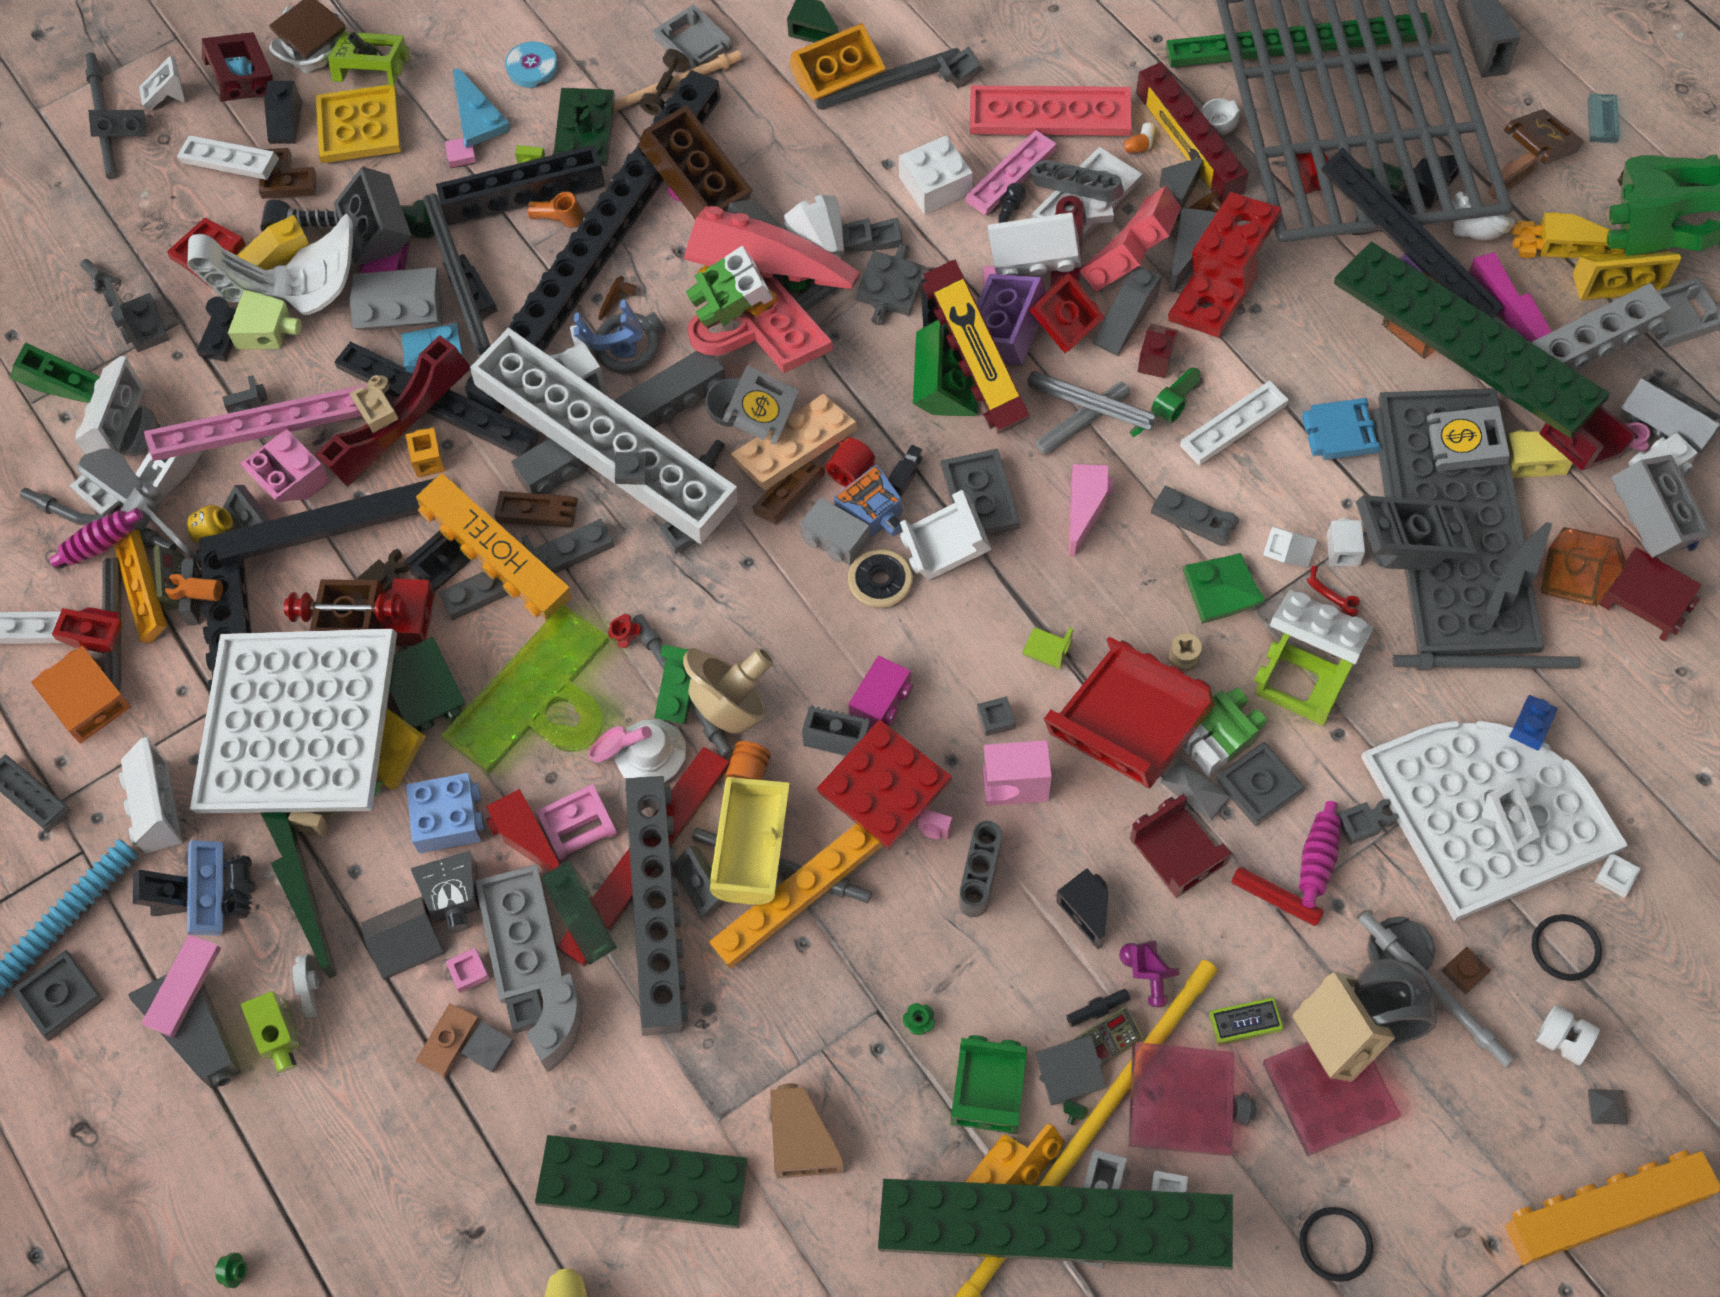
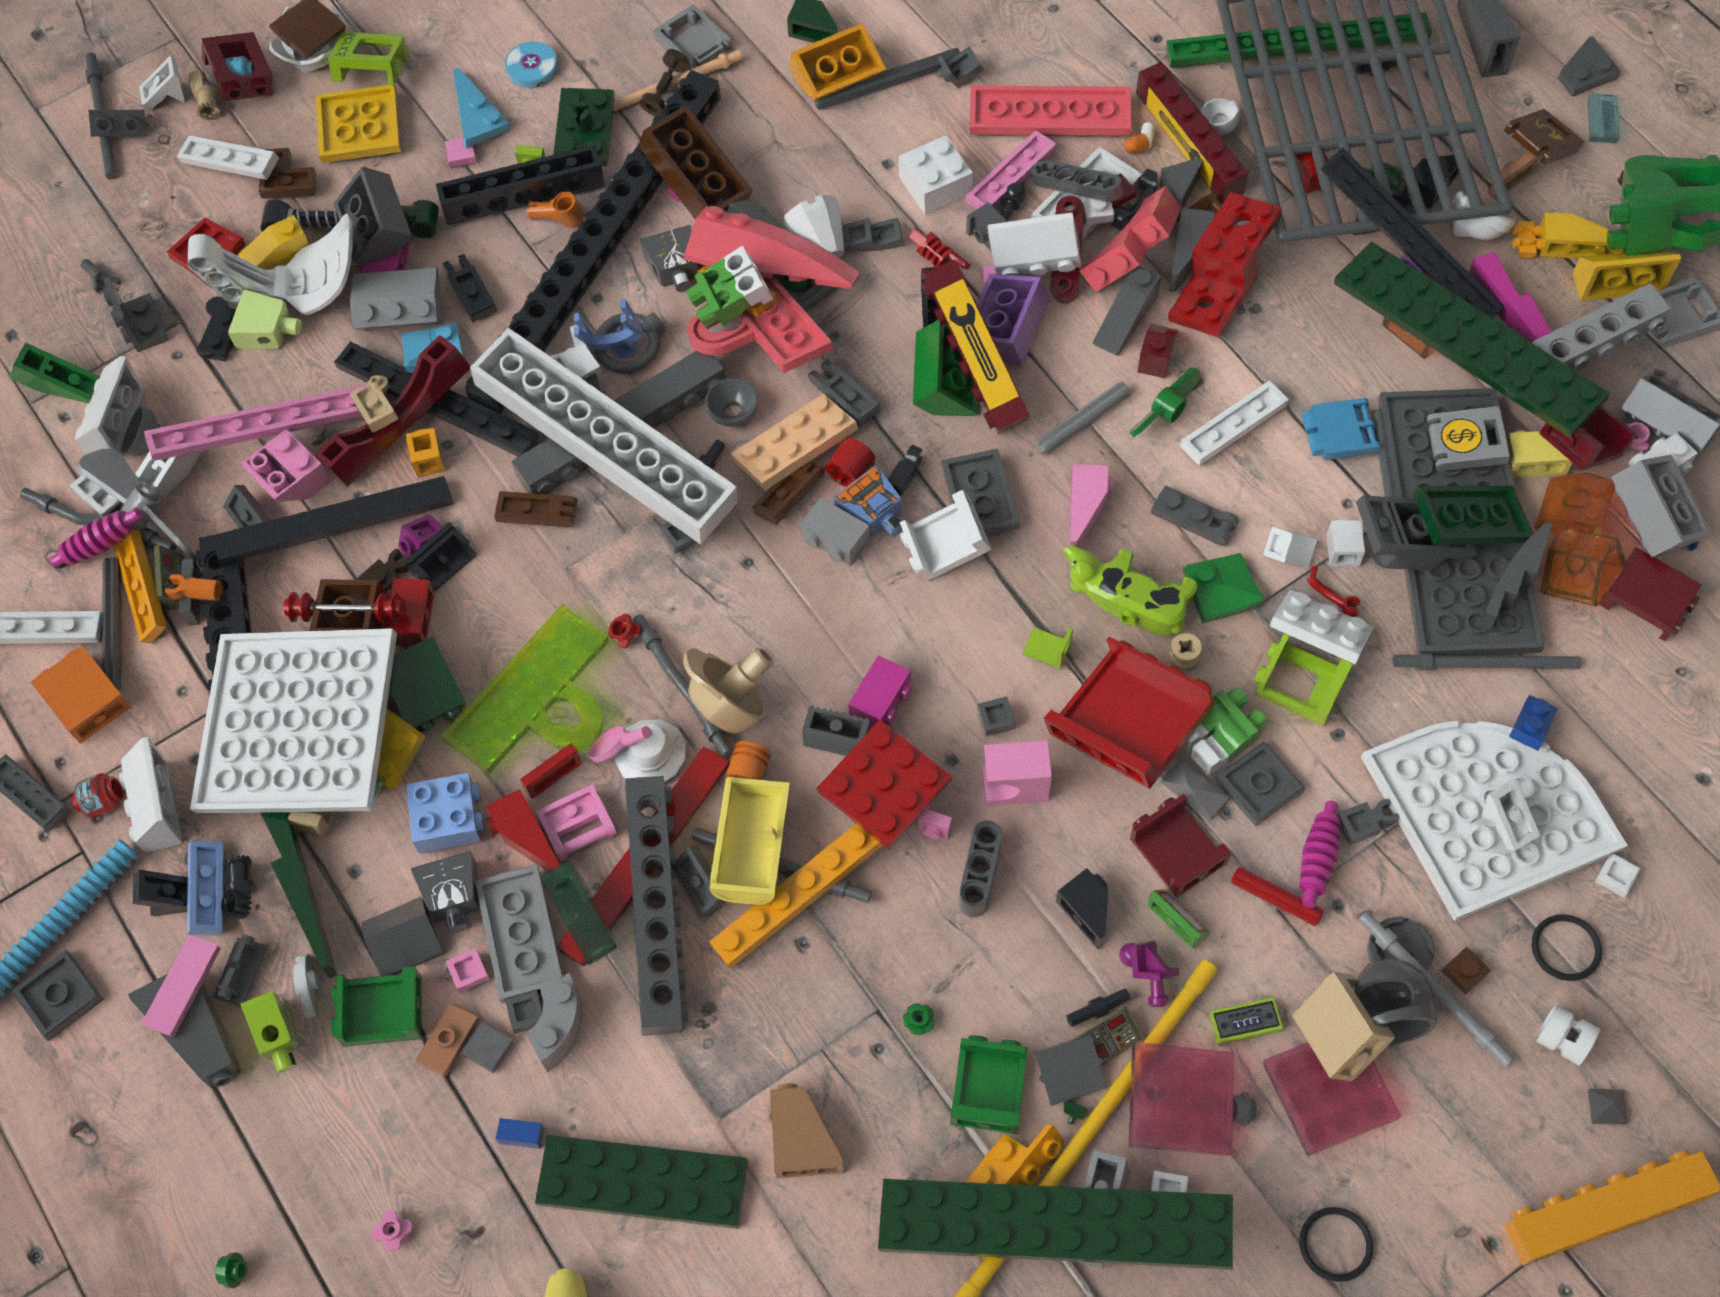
red slope [52,607,122,653] -> none
yellow head [187,504,233,544] -> none
dark grey bracket [222,375,268,413] -> none
black slope [264,81,302,144] -> none
black bar [348,32,382,72] -> none
light orange brick [416,473,572,622] -> none
dark grey axle [423,193,490,355] -> none
dark grey hinge [439,519,615,621] -> none
reddish brown bar [598,276,637,320] -> none
dark grey plate [614,452,647,485] -> none
green bracket [654,645,707,724] -> none
light grey container [722,365,799,445] -> none
wheel [848,549,913,608] -> none
dark grey plate [856,243,926,325] -> none
axle [1027,371,1157,430] -> none
red plate [1029,273,1105,354] -> none
none -> red head [72,773,123,818]
none -> tan connector [189,70,220,120]
none -> dark grey hinge [212,934,268,1006]
none -> green panel [331,966,422,1047]
none -> bright pink plate [371,1209,412,1251]
none -> magenta bracket [398,514,444,557]
none -> blue piece [495,1118,544,1149]
none -> red tile [520,743,582,799]
none -> dark grey torso [640,225,698,292]
none -> dark grey hinge [808,360,881,427]
none -> red hinge [908,228,971,270]
none -> dark grey brick [966,202,1008,251]
none -> lime animal [1062,545,1197,636]
none -> black bar [1111,168,1158,230]
none -> dark red tile [1111,173,1137,209]
none -> bright green slope [1147,889,1209,949]
none -> dark green plate [1413,486,1534,545]
none -> clear orange slope [1534,472,1615,548]
none -> dark grey wing [1558,36,1621,97]

